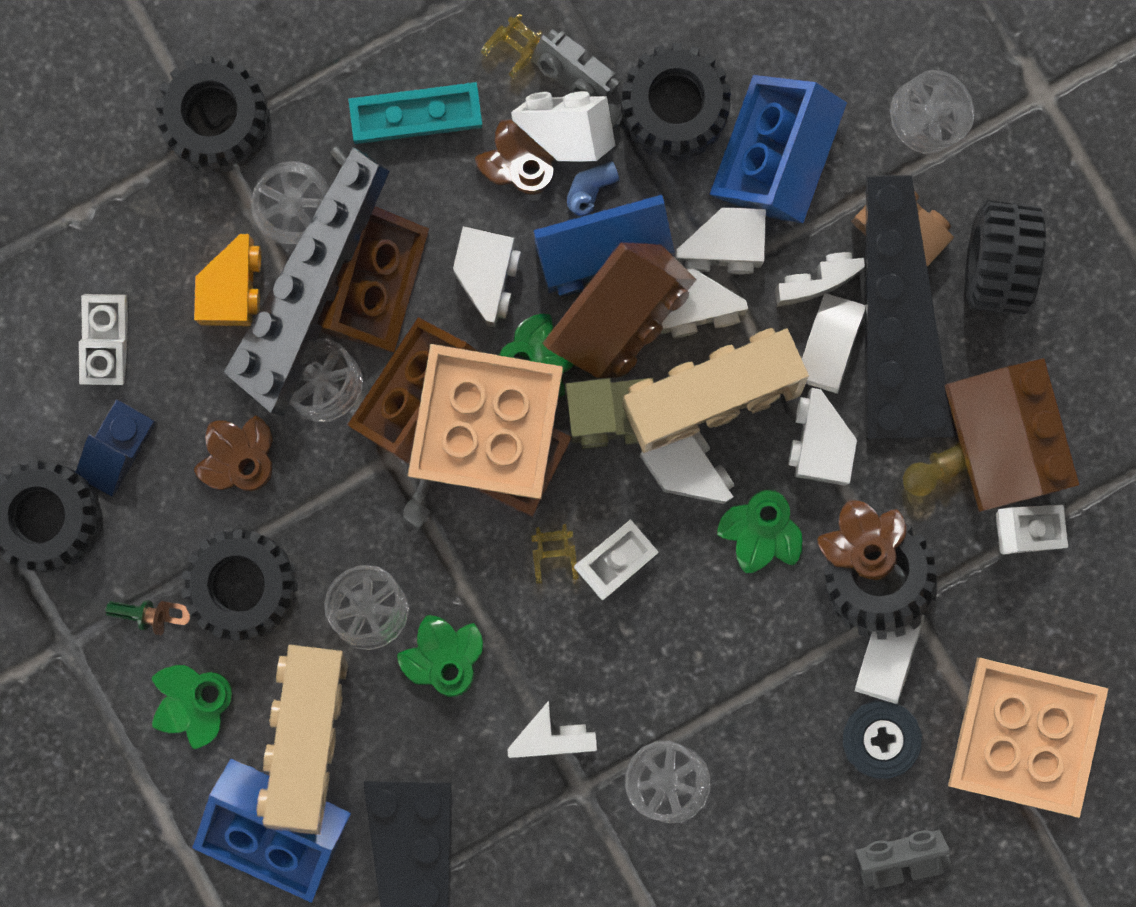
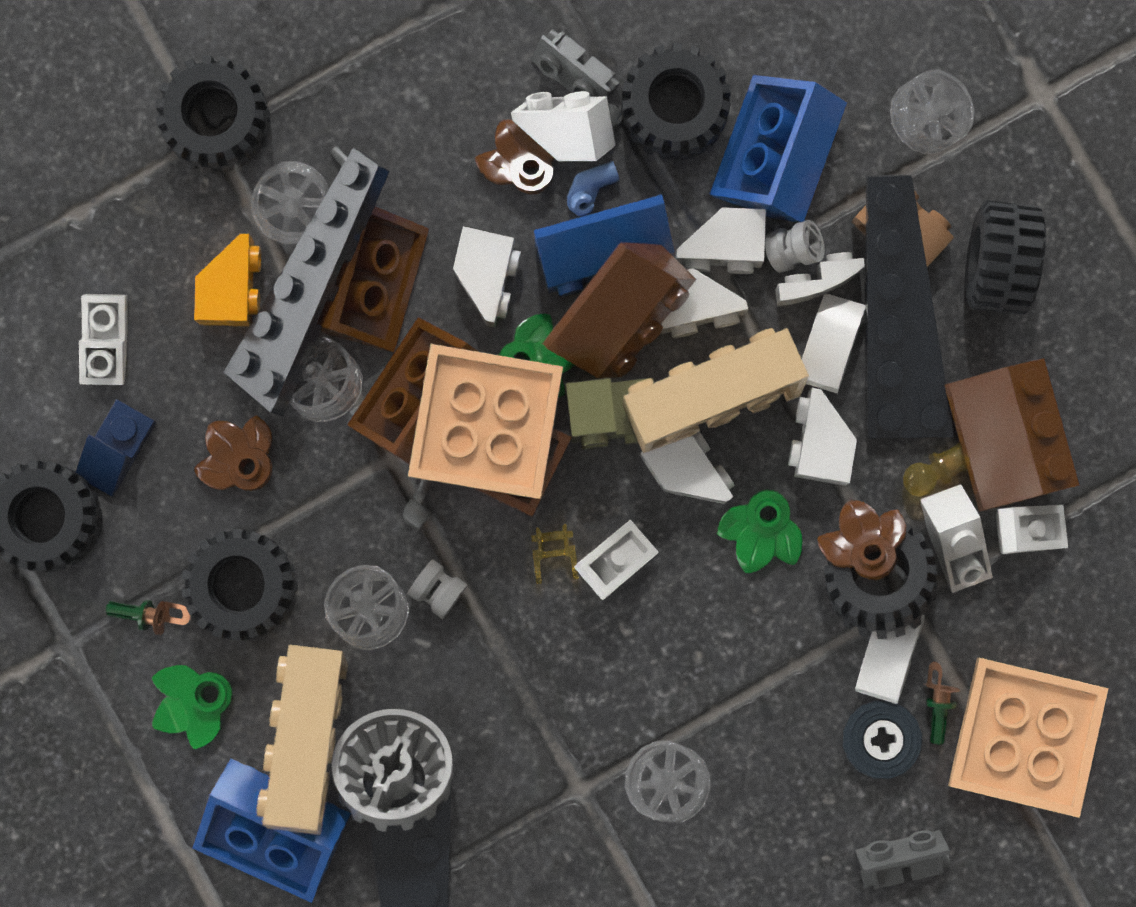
teal plate [348,82,483,144] -> none
green plate [397,615,483,697] -> none
clear yellow piece [481,14,544,79] -> none
white slope [508,701,597,758] -> none
none -> light grey gear [332,709,453,831]
none -> light grey wheel [407,559,468,619]
none -> light grey wheel [765,220,825,273]
none -> white slope [920,484,993,593]
none -> piece [924,662,960,745]

